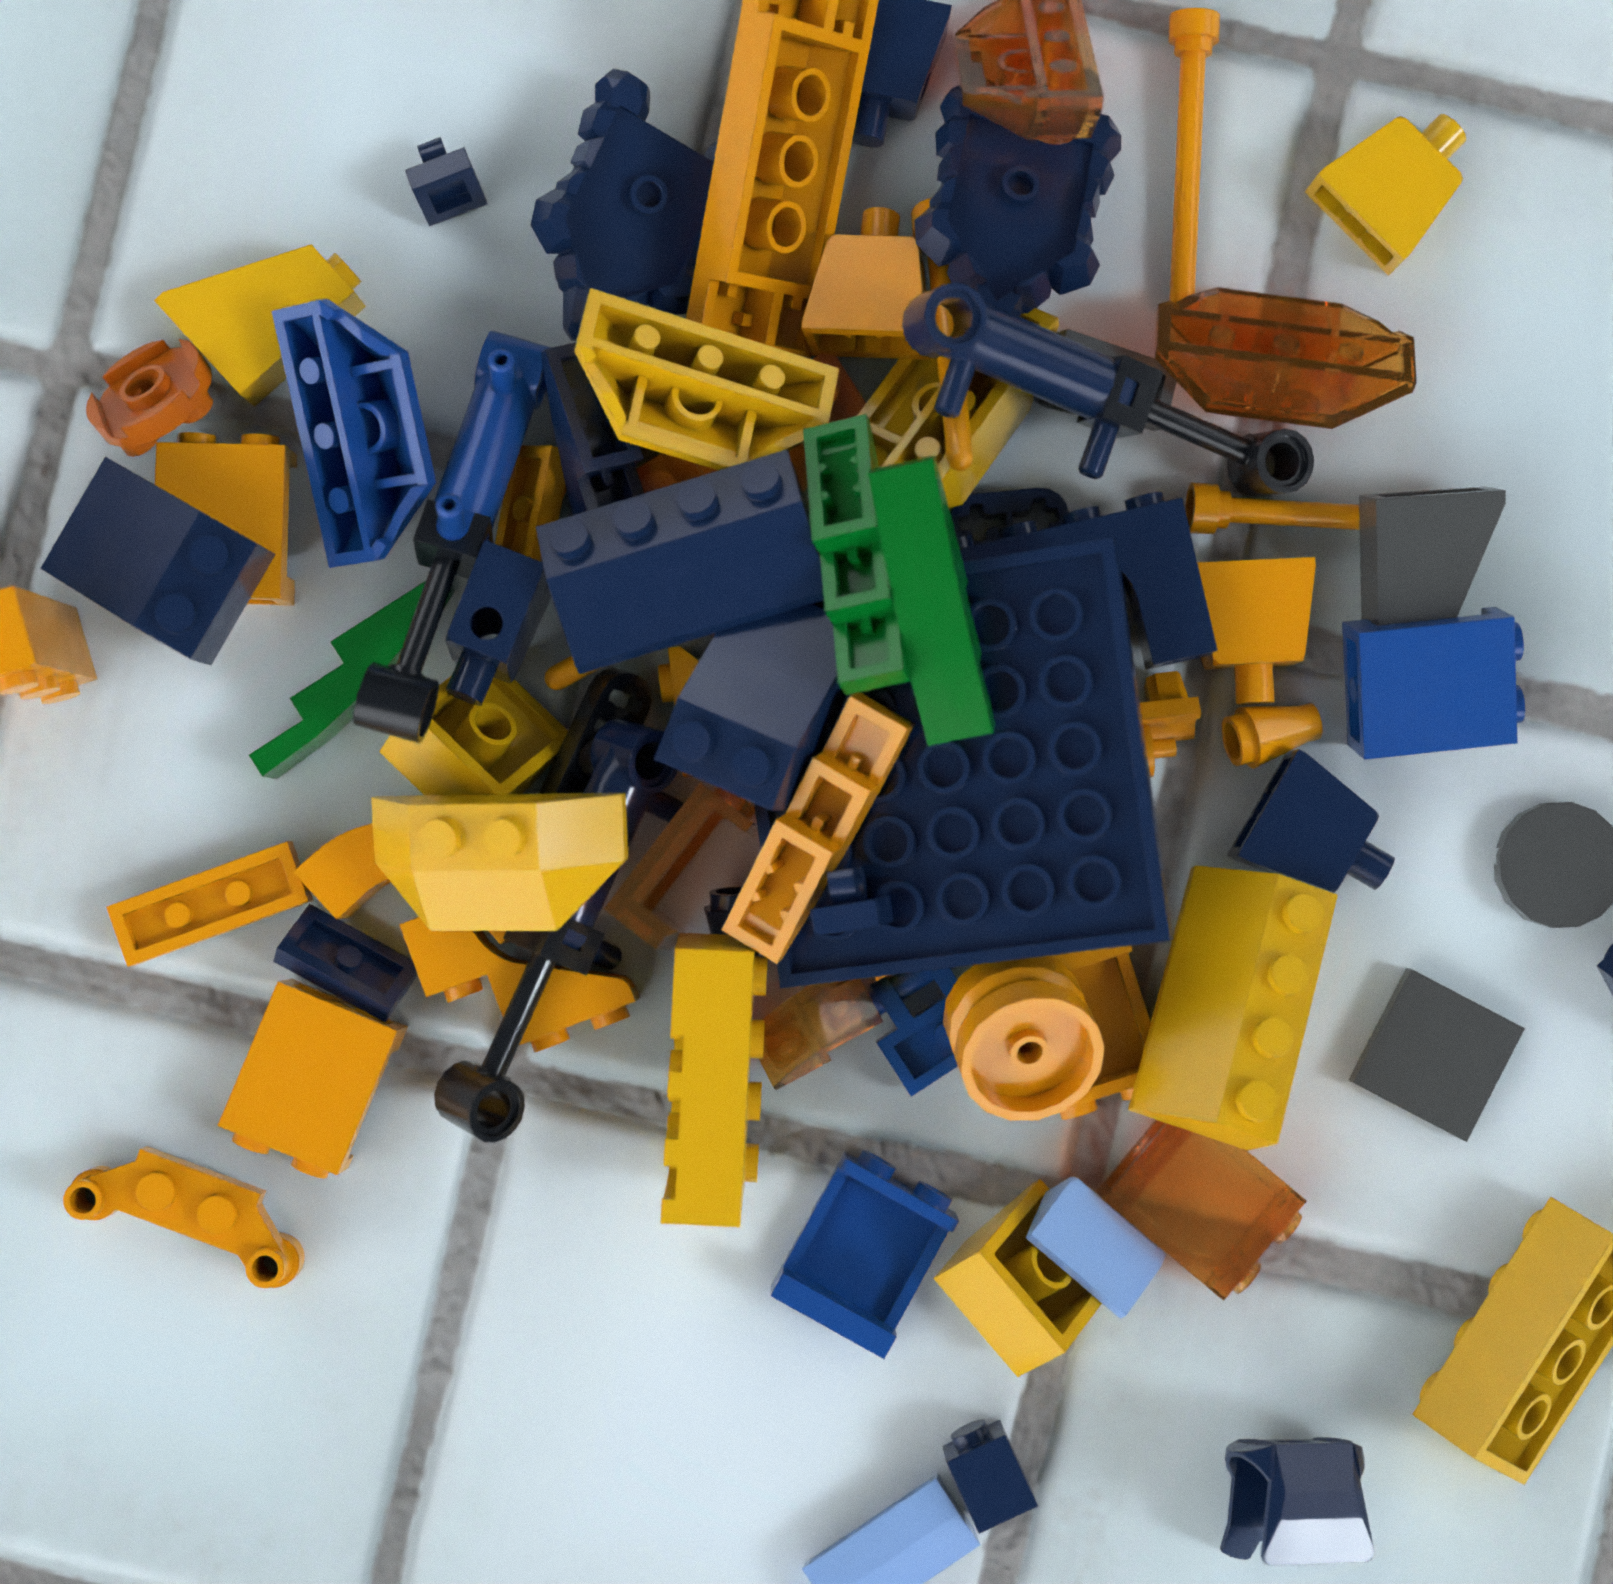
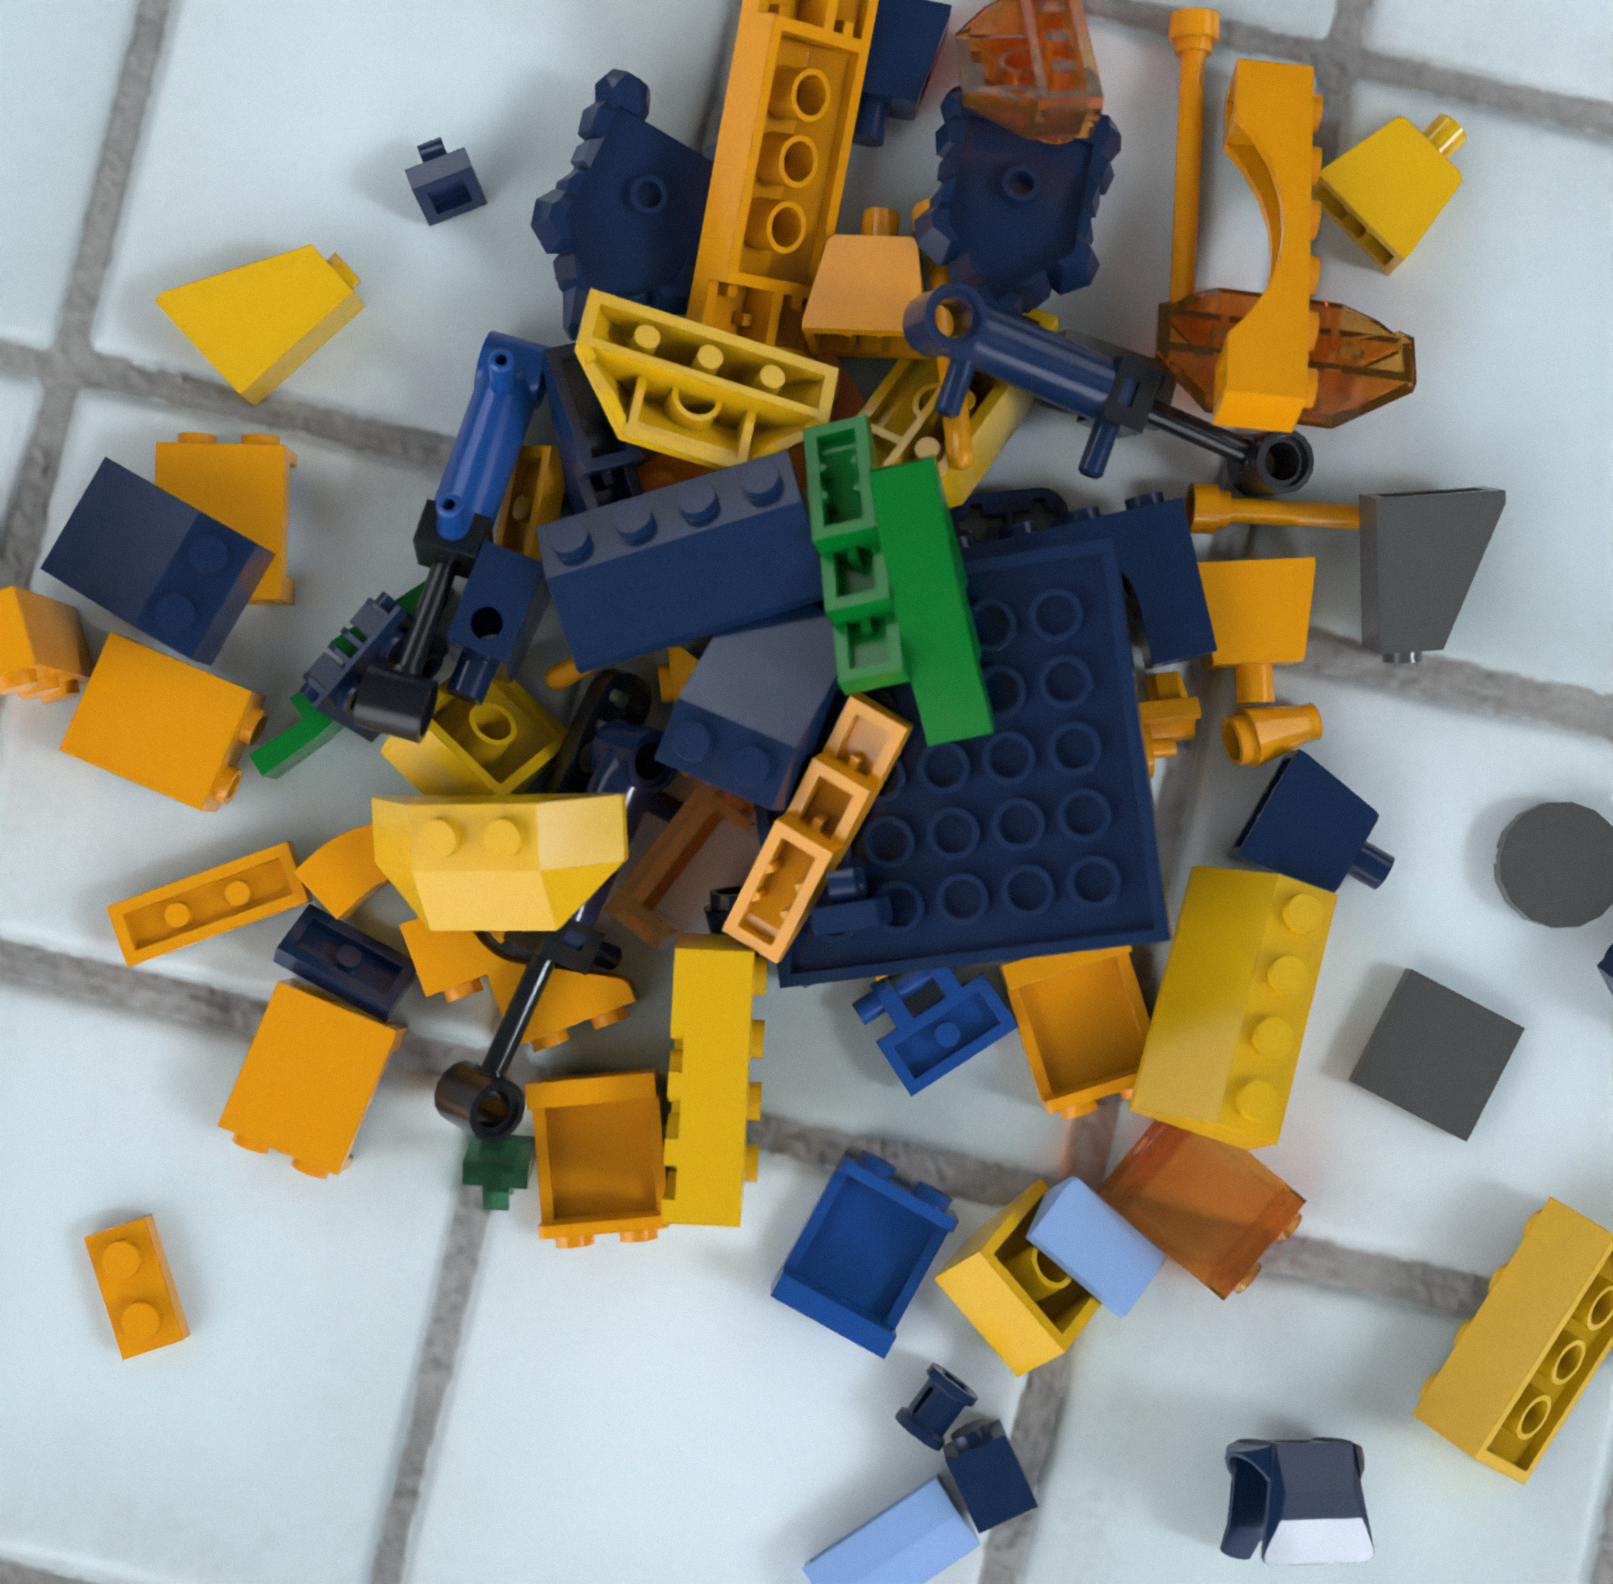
light orange plate [63,1146,305,1288] -> none
orange plate [86,339,213,457] -> none
blue wedge [271,299,436,568] -> none
clear orange slope [759,979,884,1090] -> none
light orange wheel [943,956,1105,1121] -> none
blue panel [1342,607,1525,760] -> none
none -> light orange panel [59,631,268,812]
none -> light orange plate [84,1214,190,1360]
none -> dark blue hinge [299,591,449,742]
none -> clear green tile [462,1135,536,1211]
none -> light orange panel [525,1067,669,1248]
none -> dark blue bush [895,1363,979,1451]
none -> light orange arch [1213,58,1323,433]

